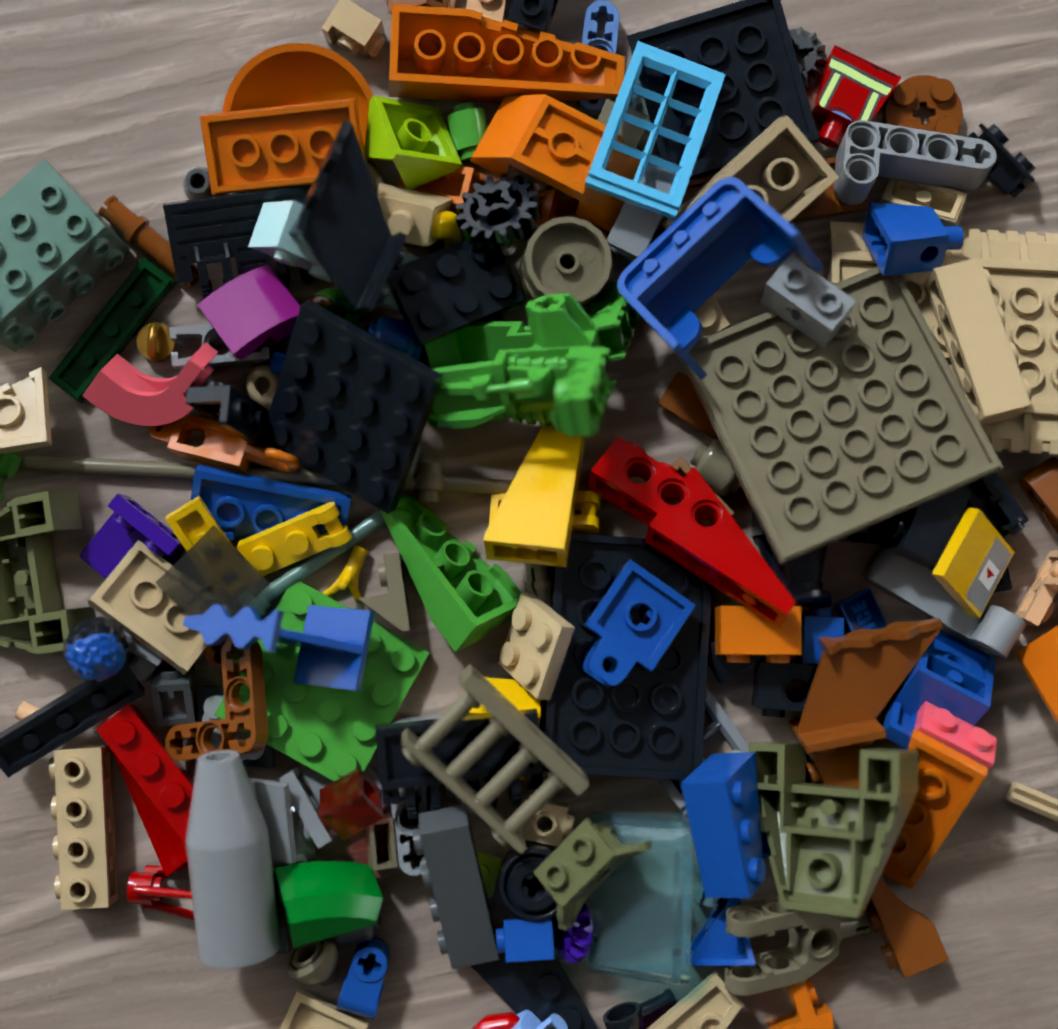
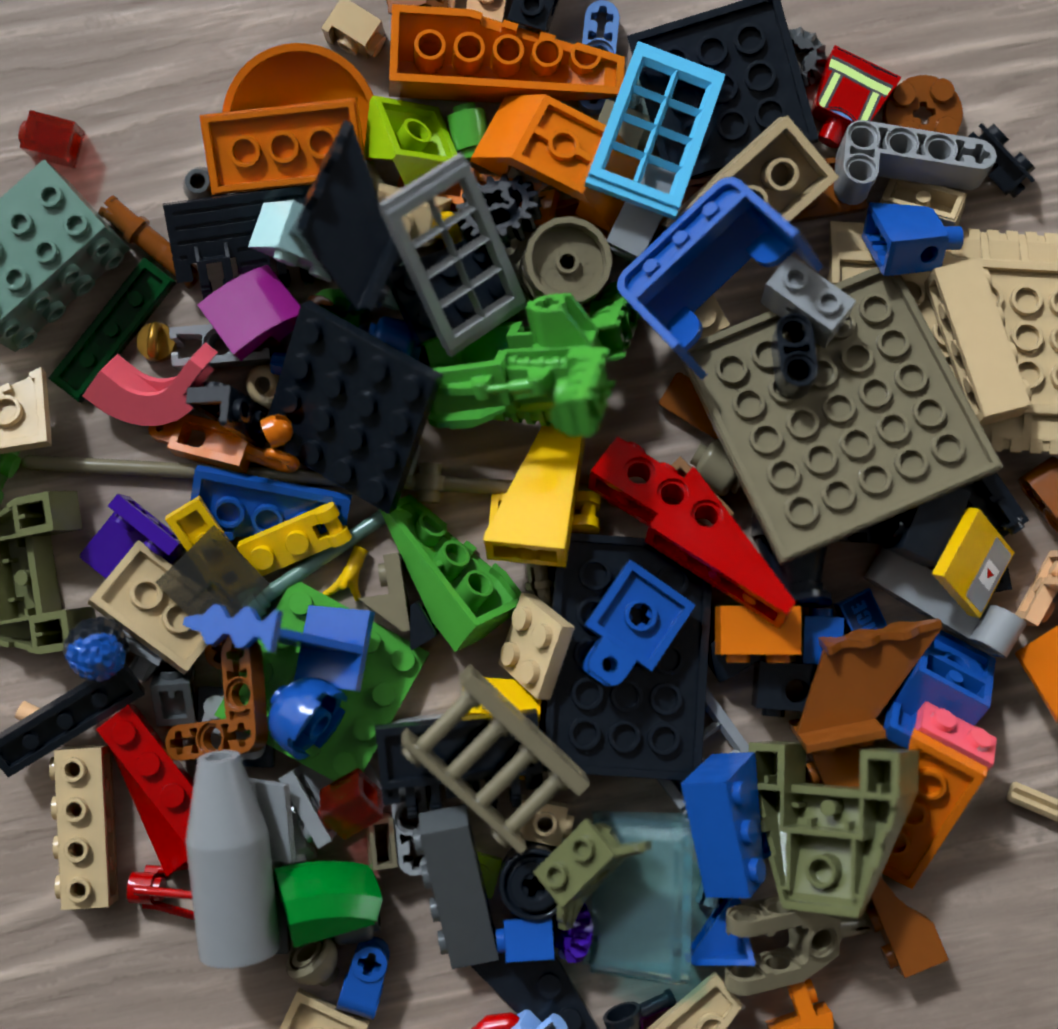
none -> clear red brick [18,110,85,169]
none -> orange hinge [260,414,293,449]
none -> blue cylinder [269,677,348,760]
none -> light grey piece [378,153,527,357]
none -> black slope [410,599,439,650]
none -> black beam [771,313,818,399]

